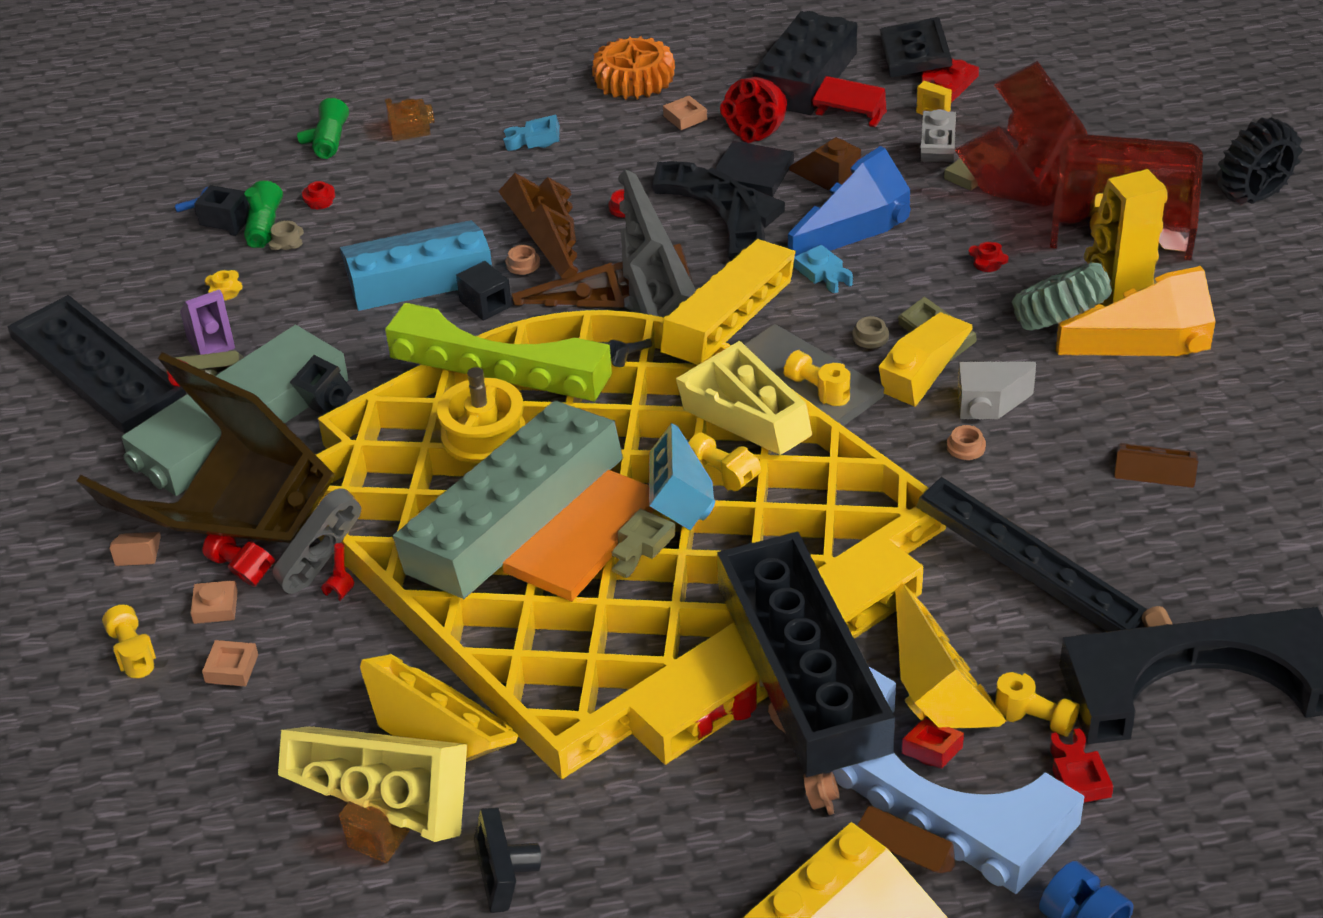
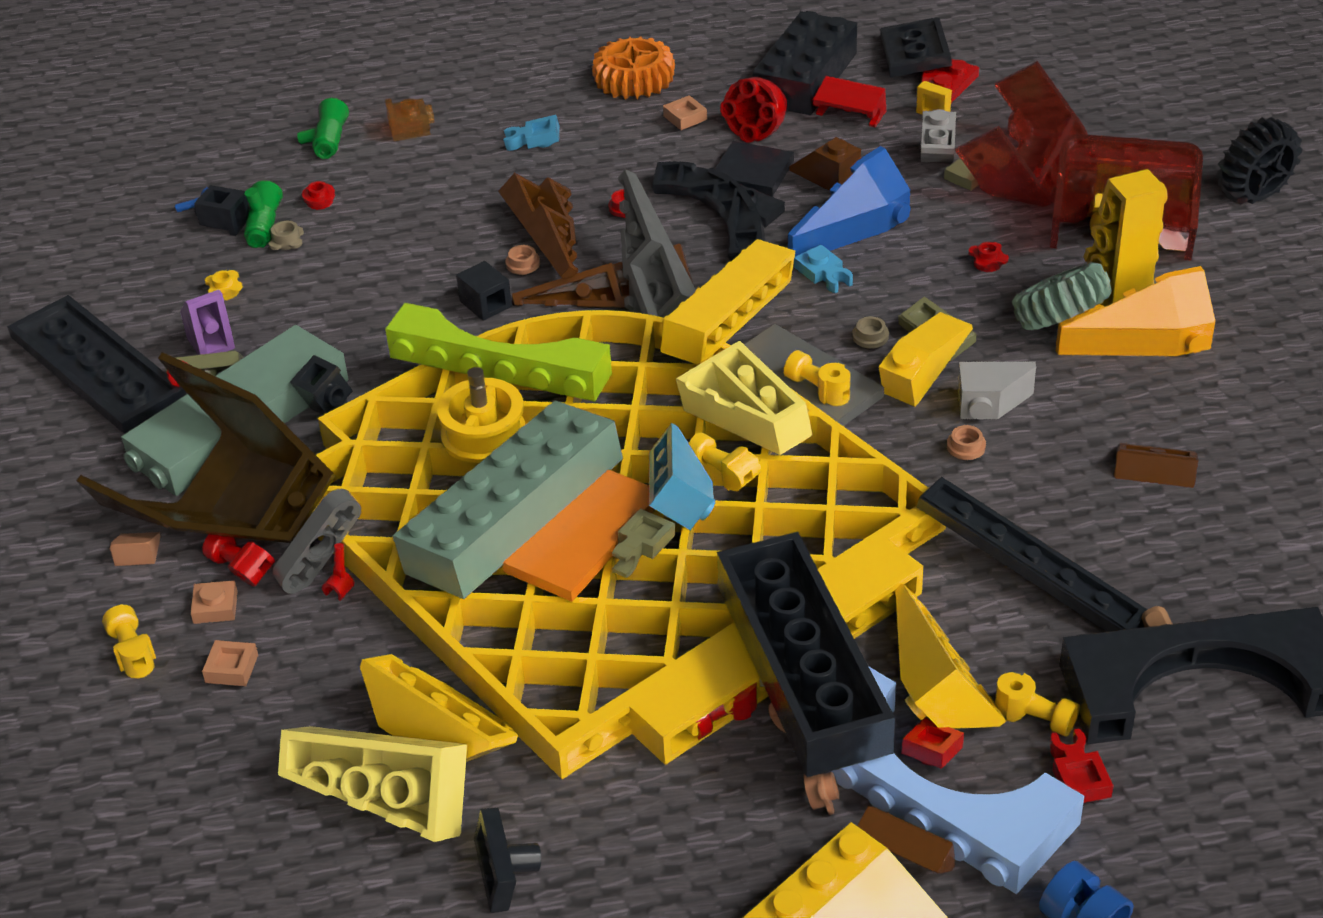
clear orange bracket [339,801,410,864] -> none
dark azure slope [340,220,492,311] -> none
black hand [608,339,652,367] -> none

